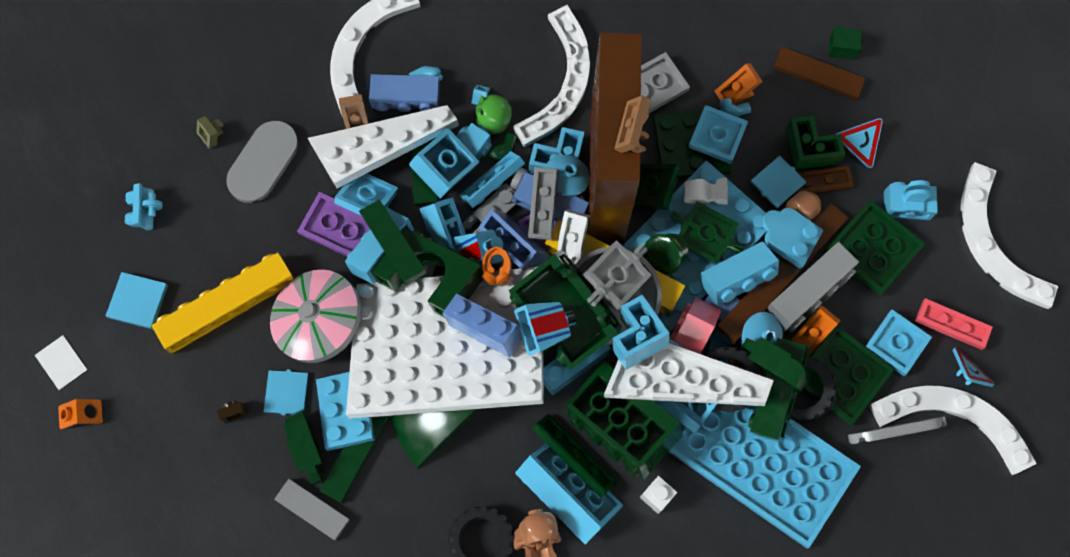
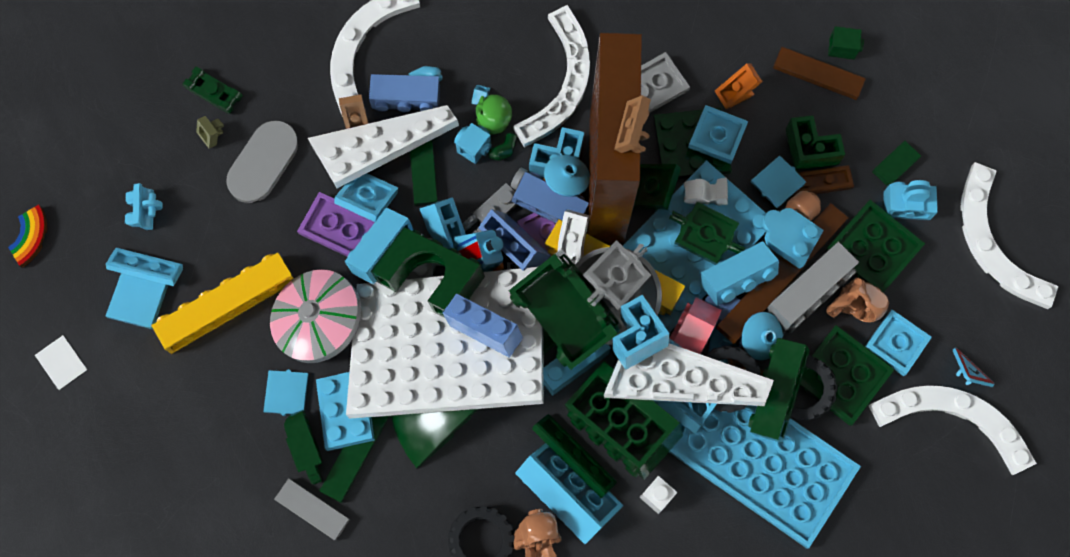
orange bracket [58,399,103,429] -> none
dark brown plate [217,401,248,423] -> none
dark green tile [359,199,426,285] -> none
medium azure brick [409,128,479,199] -> none
medium azure plate [459,151,525,208] -> none
orange piece [481,247,513,286] -> none
torso [514,302,577,356] -> none
light grey tile [528,167,559,241] -> none
dark green piece [643,233,688,275] -> none
medium azure arm [720,98,751,117] -> none
dark green piece [742,337,809,391] -> none
orange slope [791,305,841,355] -> none
piece [836,118,883,168] -> none
light grey tile [848,416,947,444] -> none
coral plate [915,298,993,350] -> none
none -> tile [8,204,47,268]
none -> medium azure tile [106,248,183,286]
none -> dark green plate [182,66,243,114]
none -> nougat head [826,277,889,322]
none -> dark green tile [872,141,921,187]

